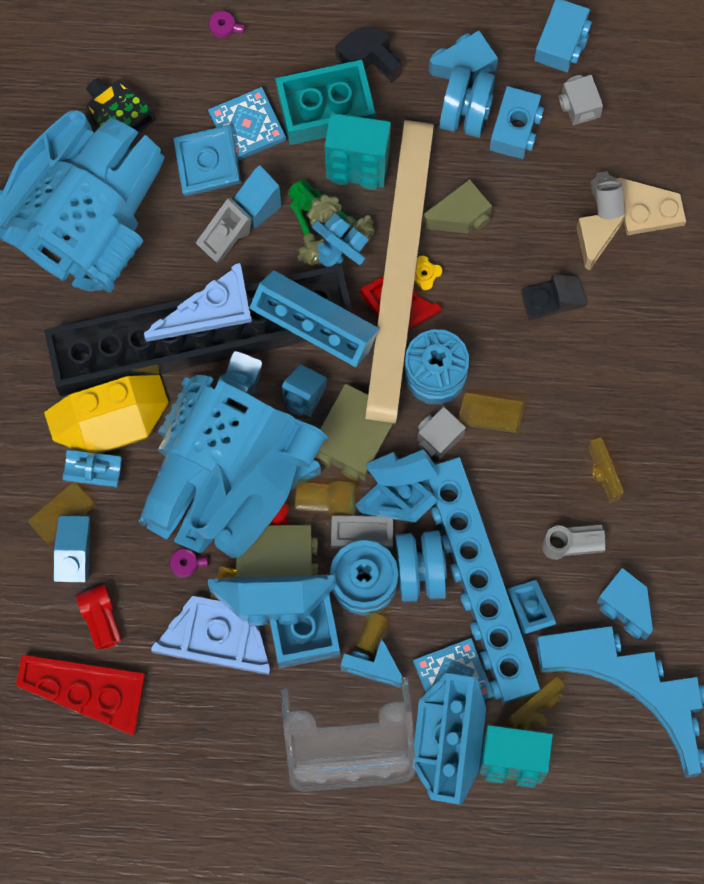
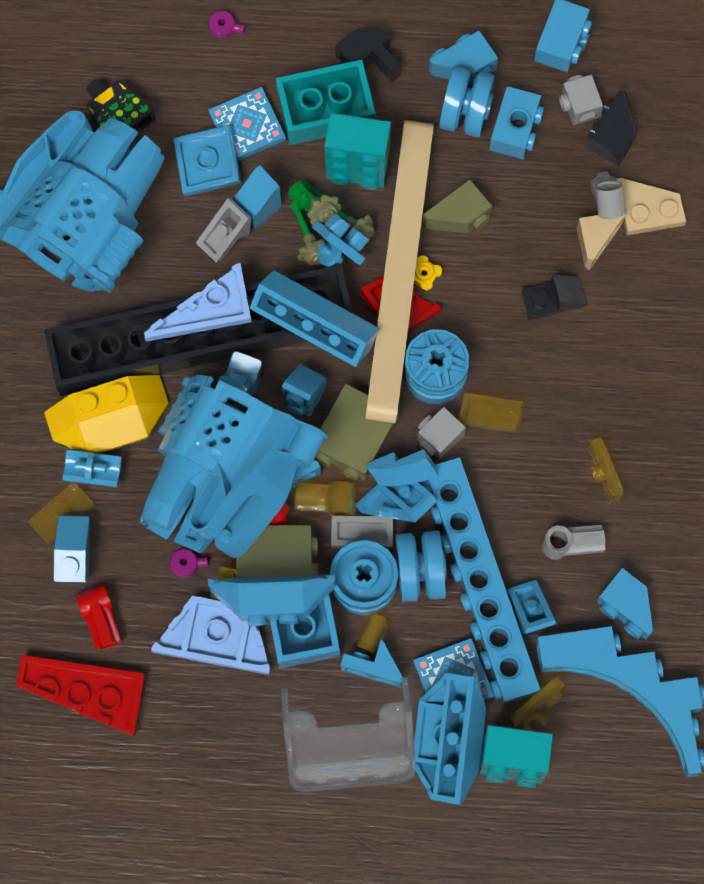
none -> black slope [587,91,636,166]

